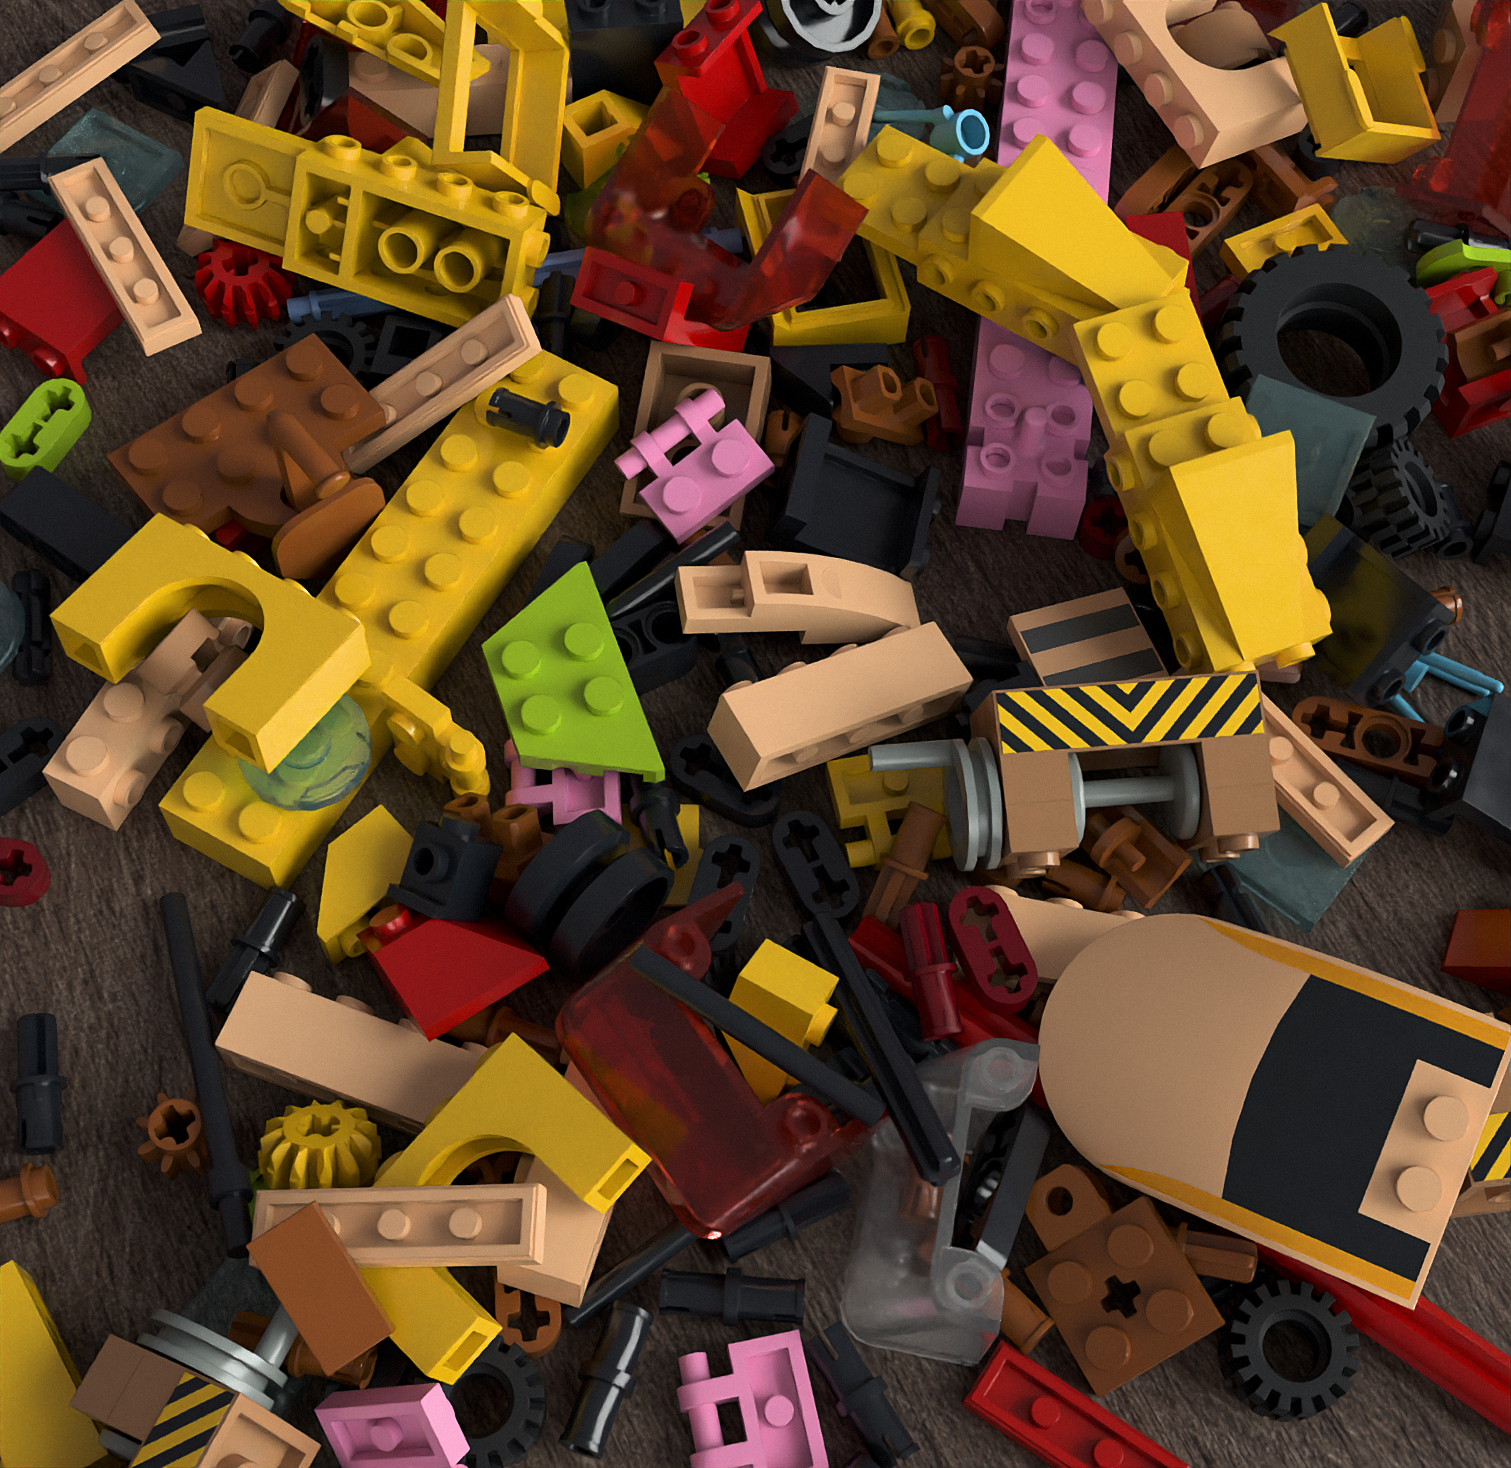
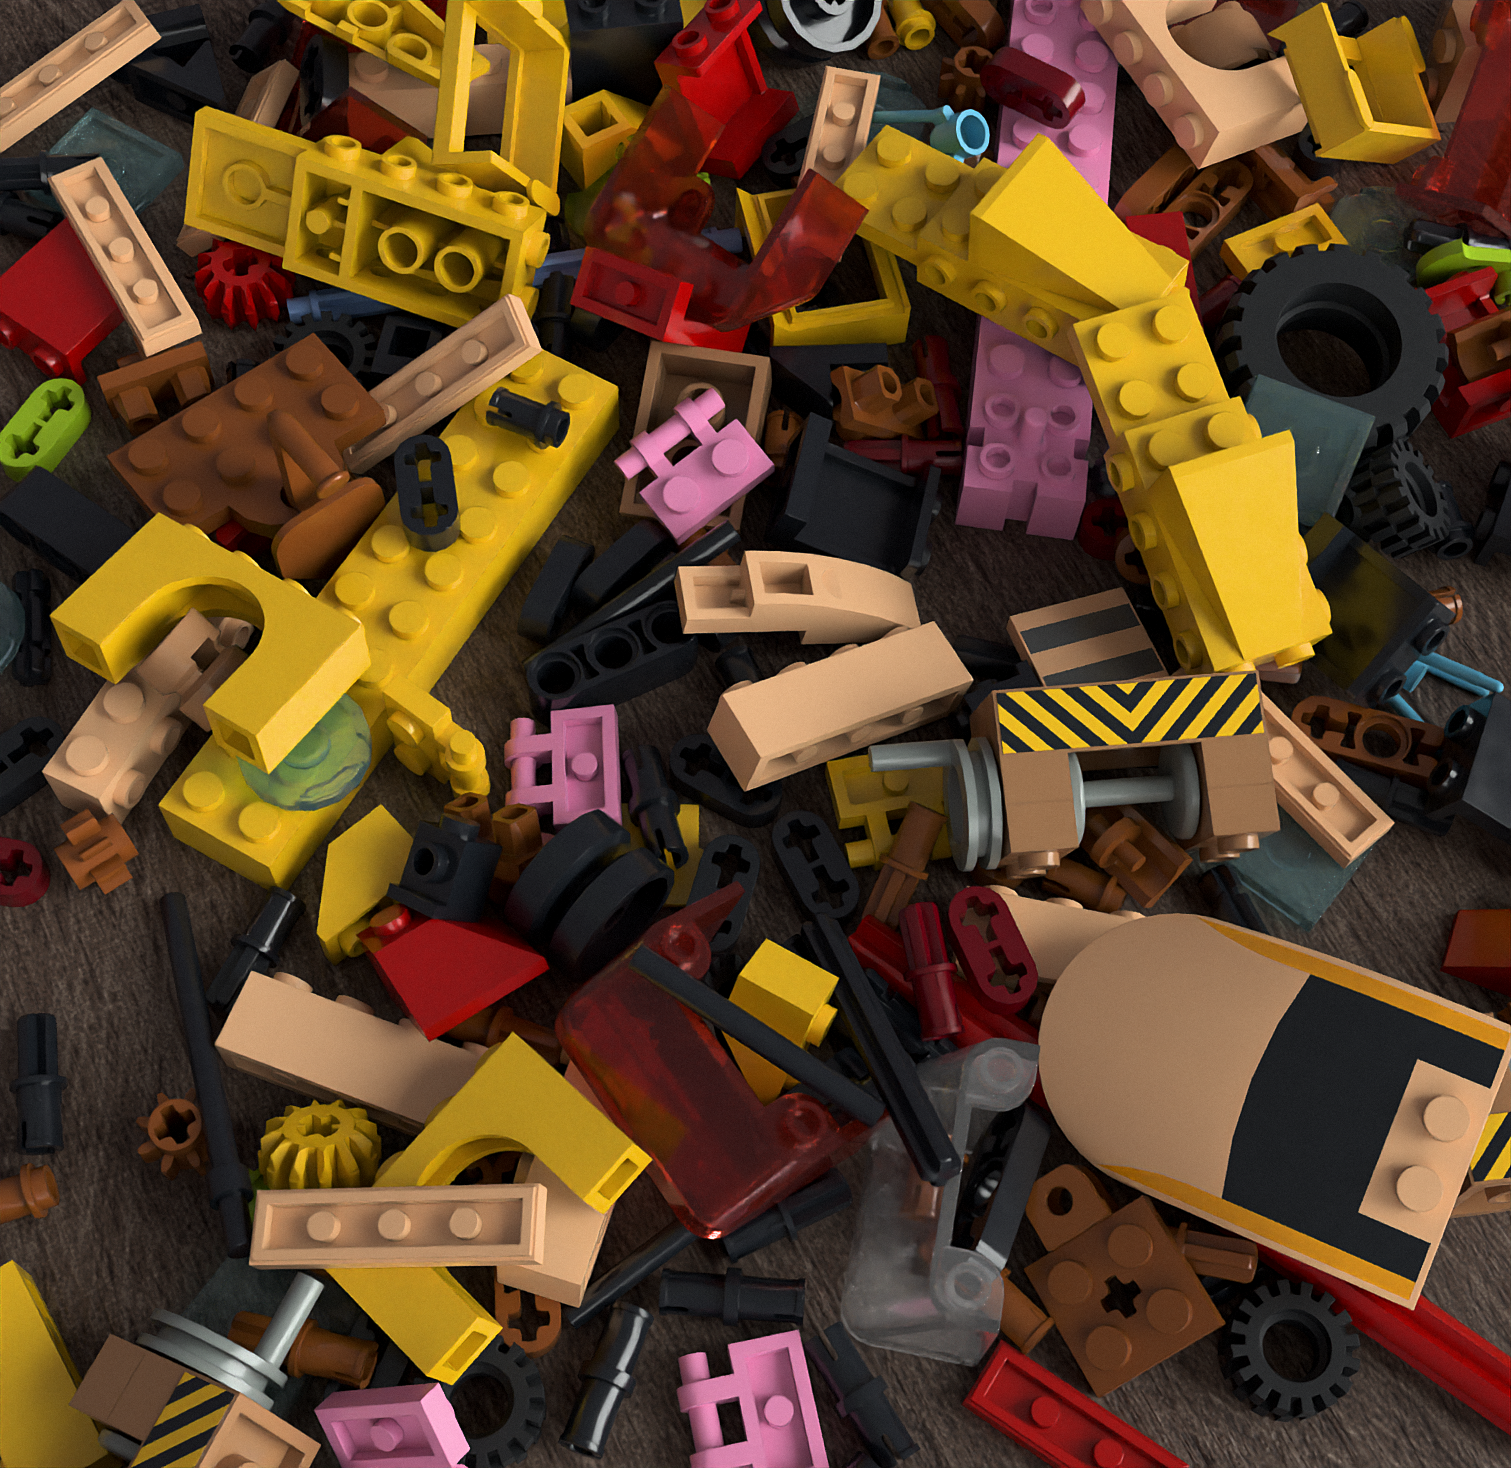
dark orange tile [246,1200,396,1377] -> none
lime wing [481,561,665,783] -> none
none -> dark orange gear [53,808,139,895]
none -> dark orange hips [97,335,215,436]
none -> black beam [394,434,461,552]
none -> dark red axle [844,434,962,477]
none -> dark red beam [980,46,1086,129]

